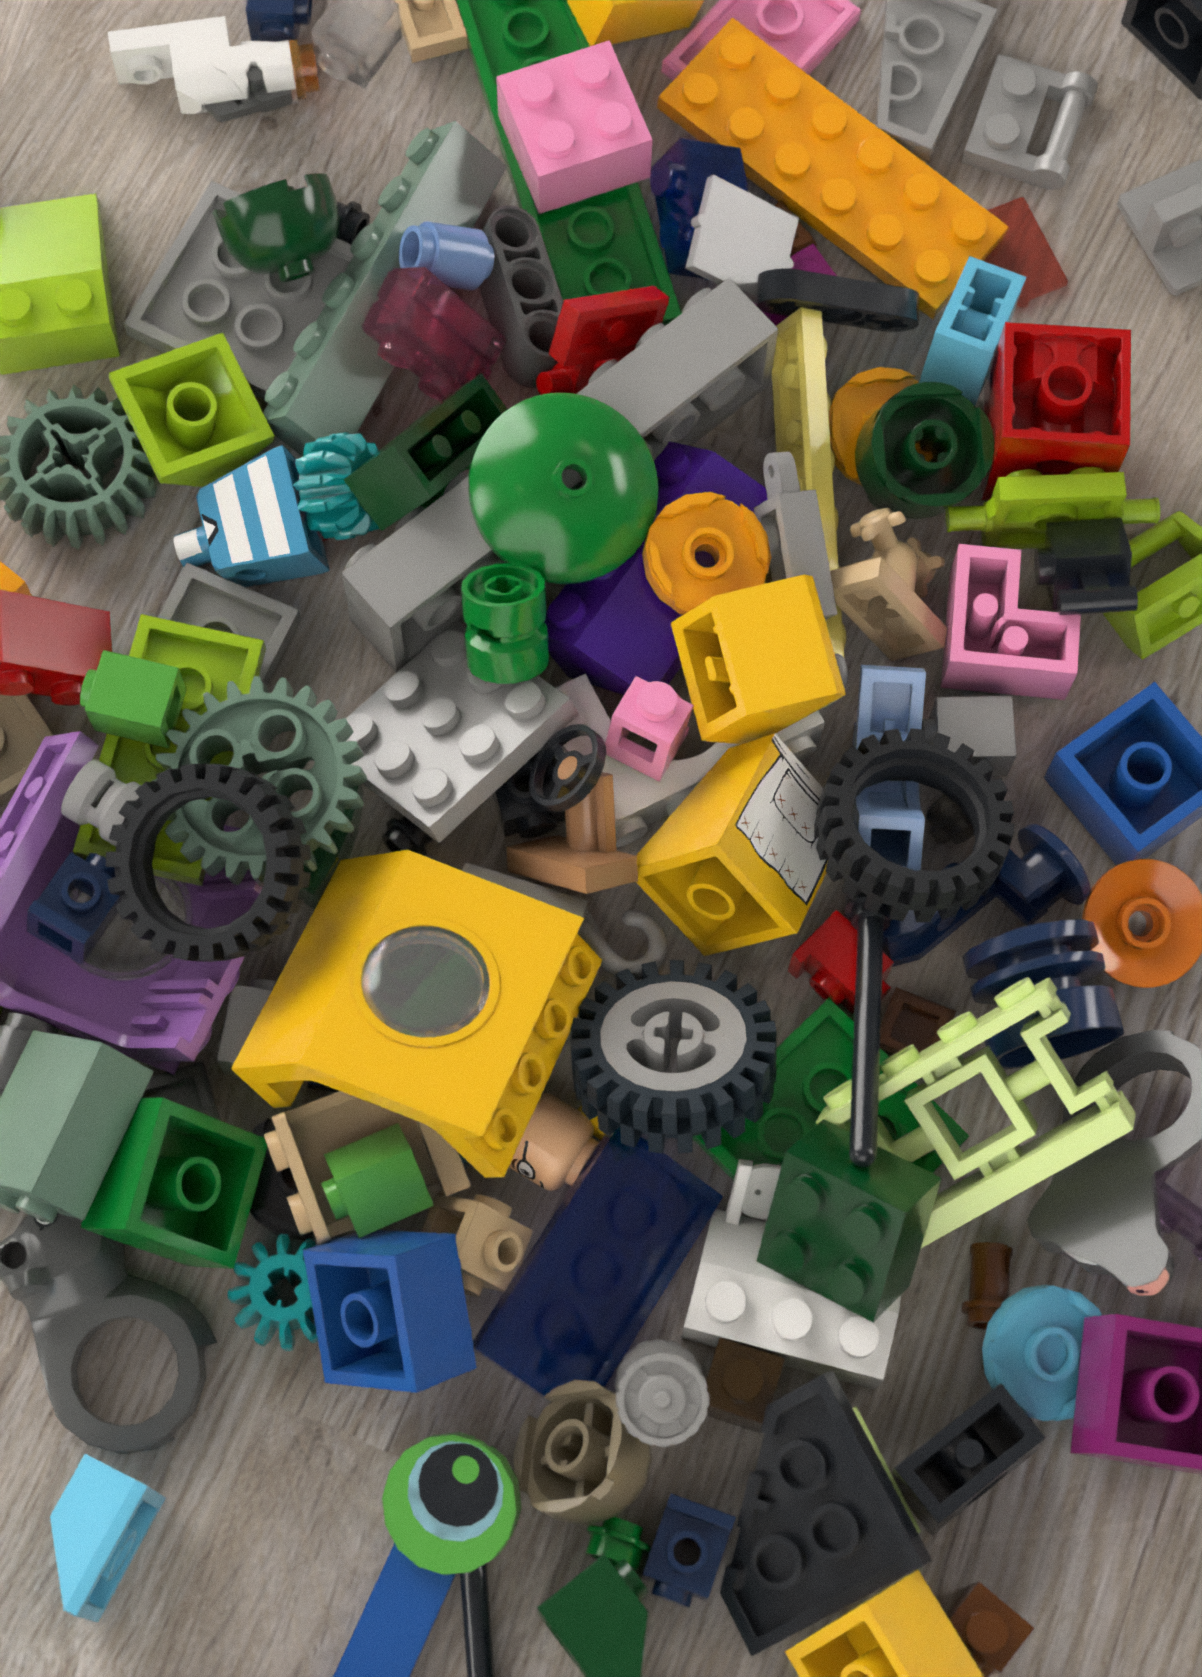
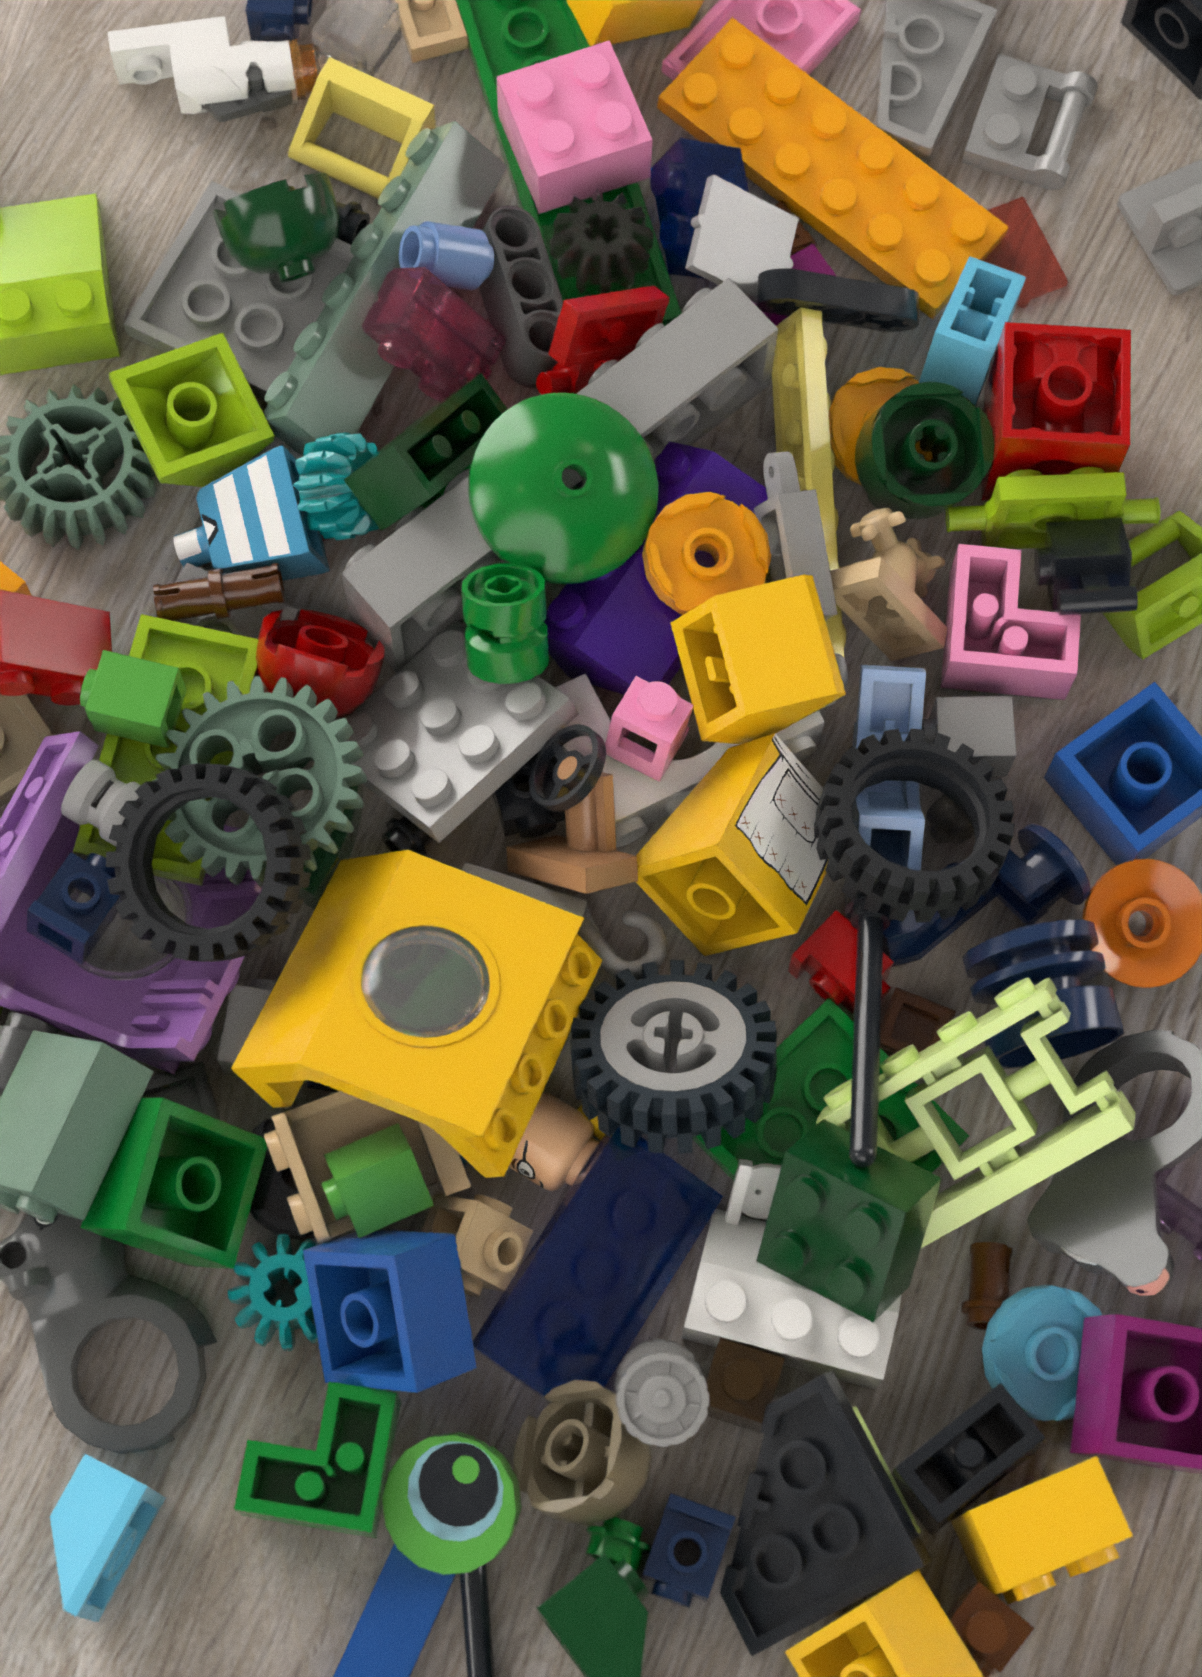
none -> reddish brown pin [153,563,286,621]
none -> green brick [234,1381,401,1538]
none -> red cylinder [256,609,385,718]
none -> light yellow tile [288,57,436,199]
none -> clear smoke gear [550,188,653,294]
none -> yellow brick [951,1456,1133,1605]

